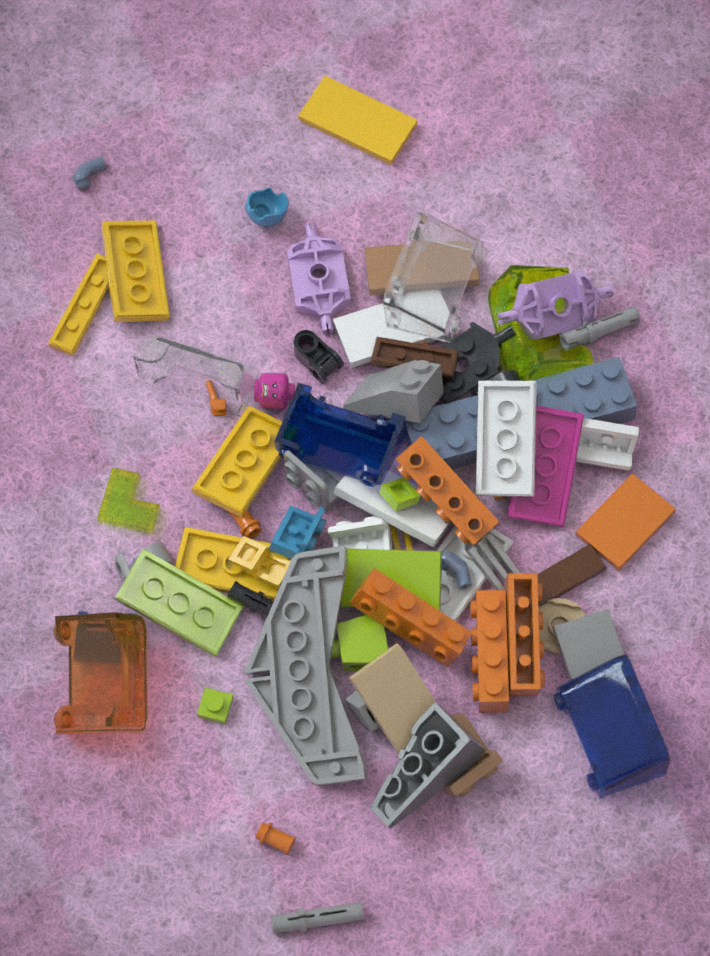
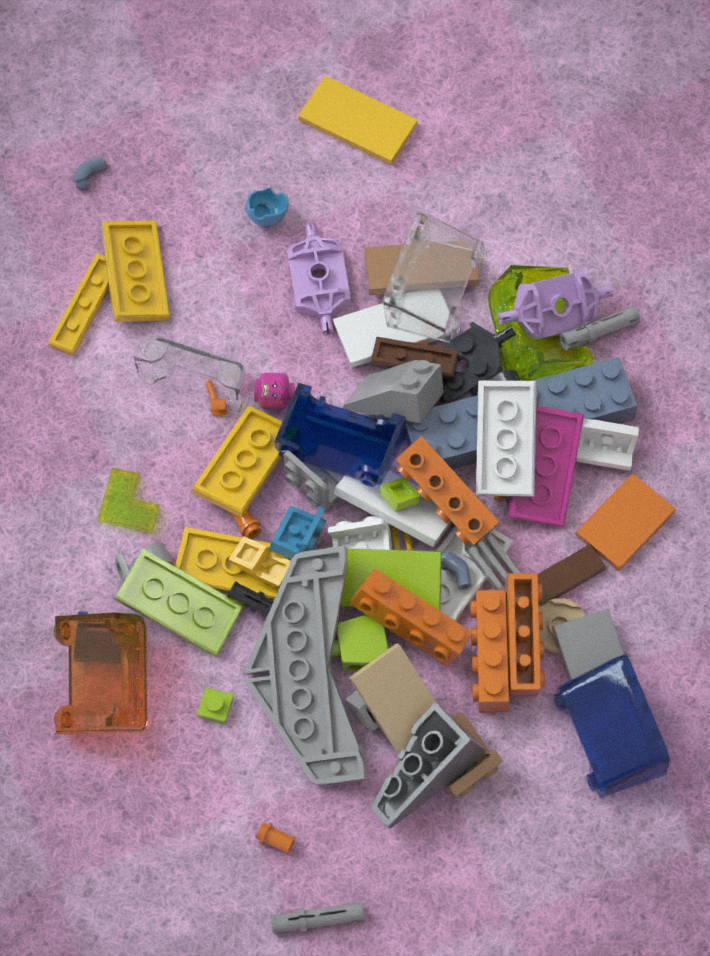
black piece [293,330,344,384] -> none

